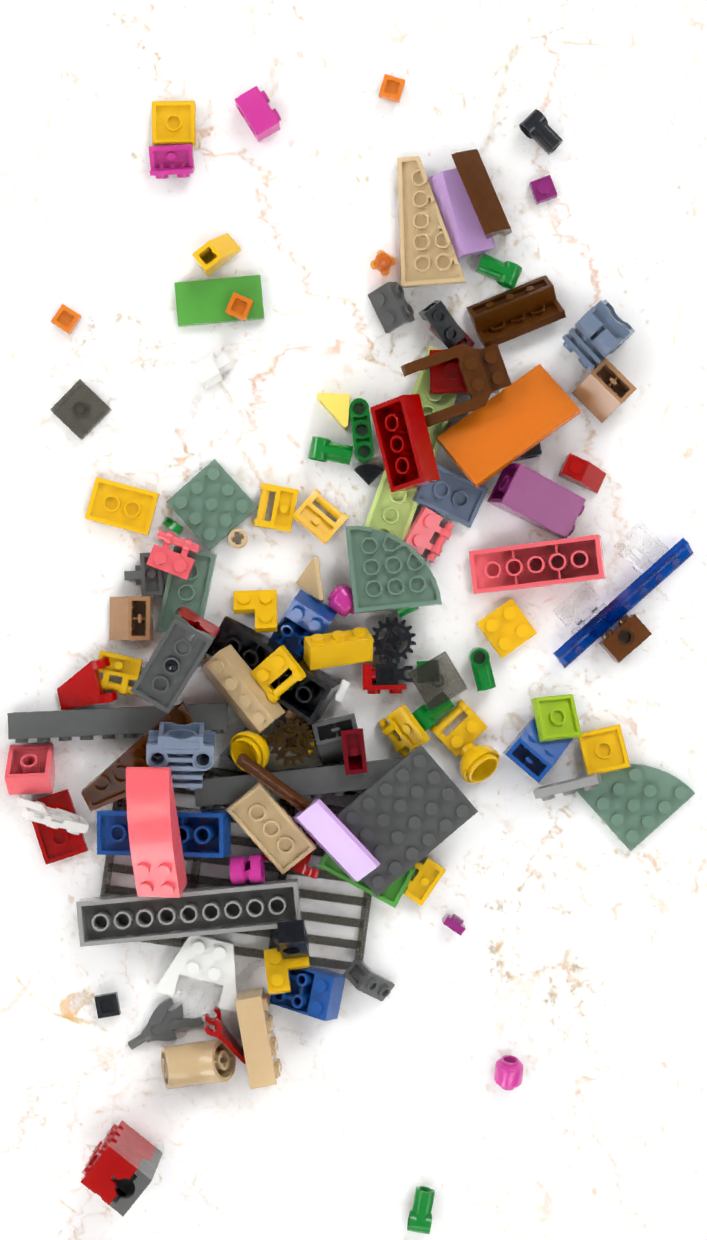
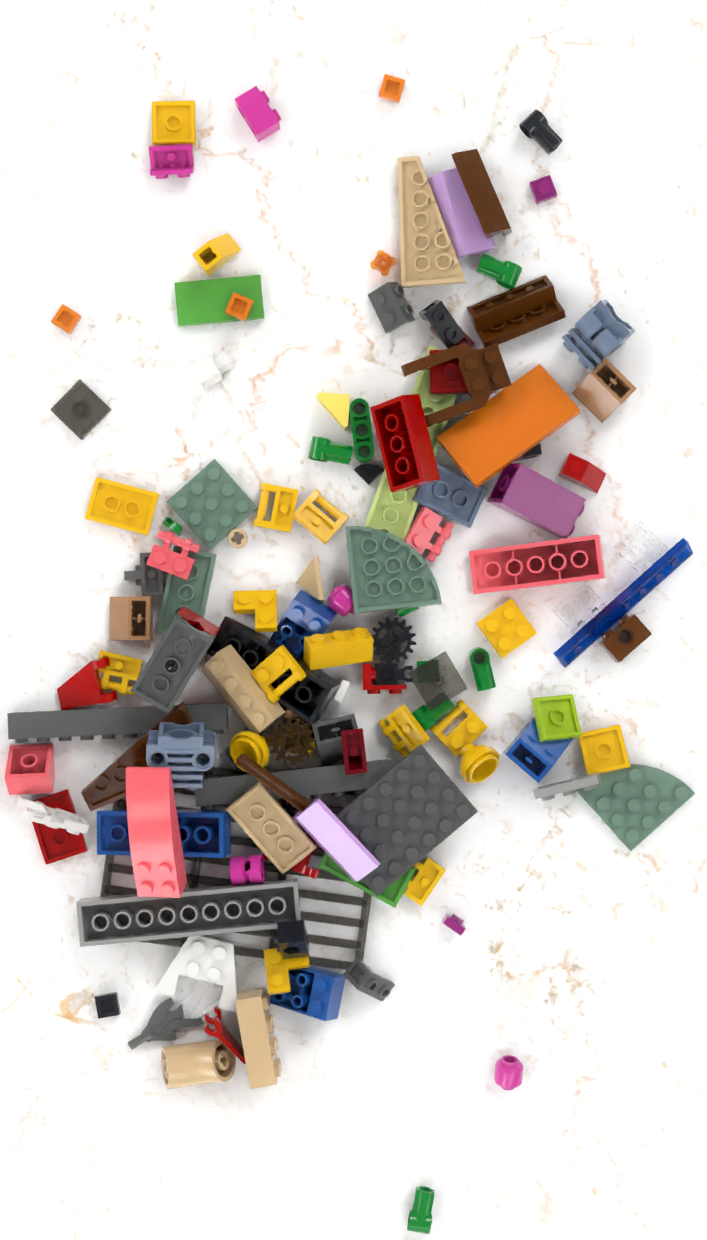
red piece [81,1120,163,1216] -> none

